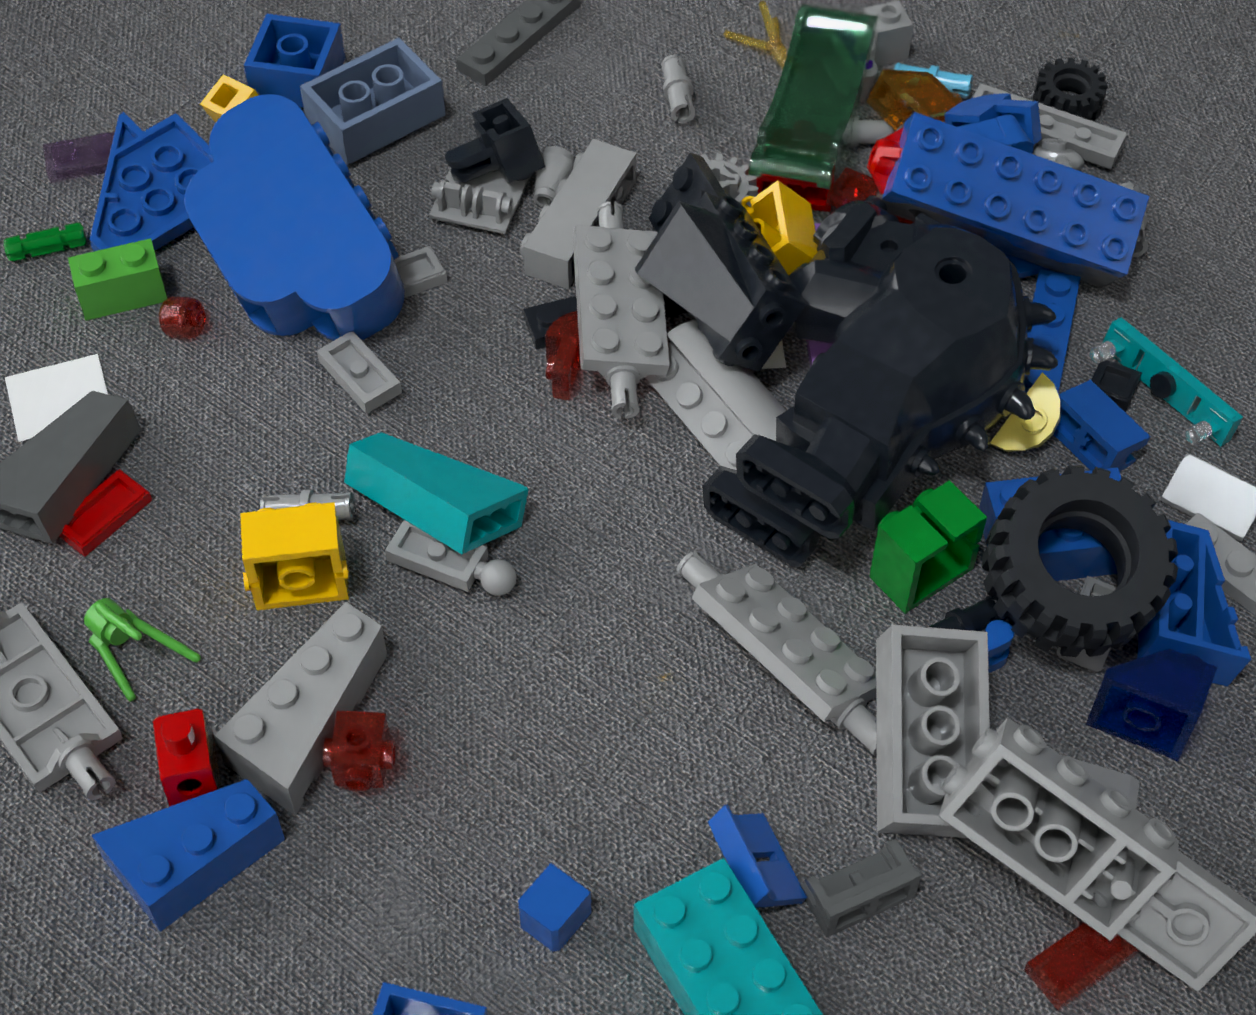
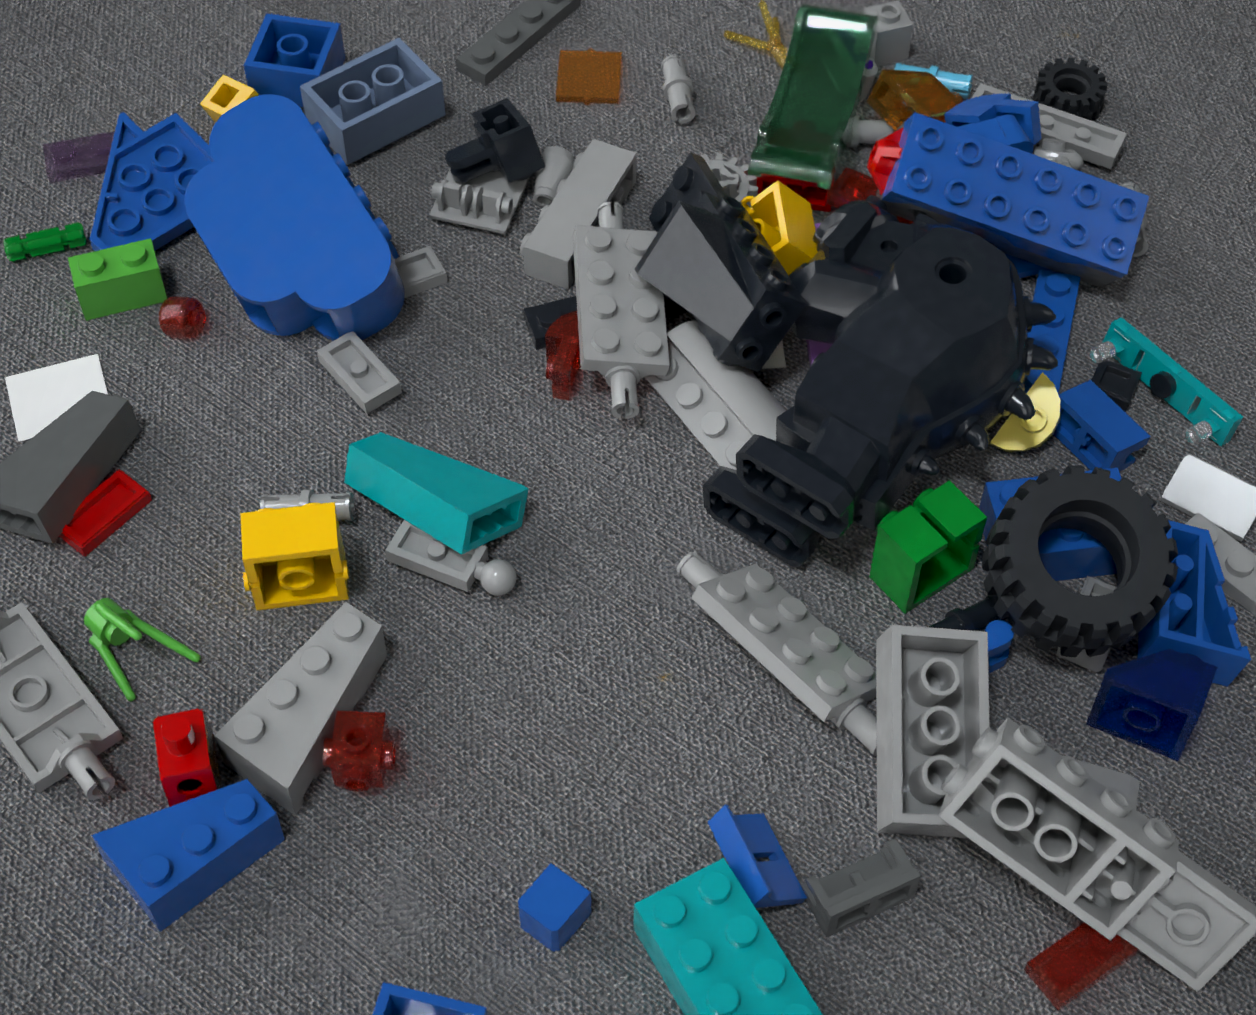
none -> clear orange piece [556,49,622,106]

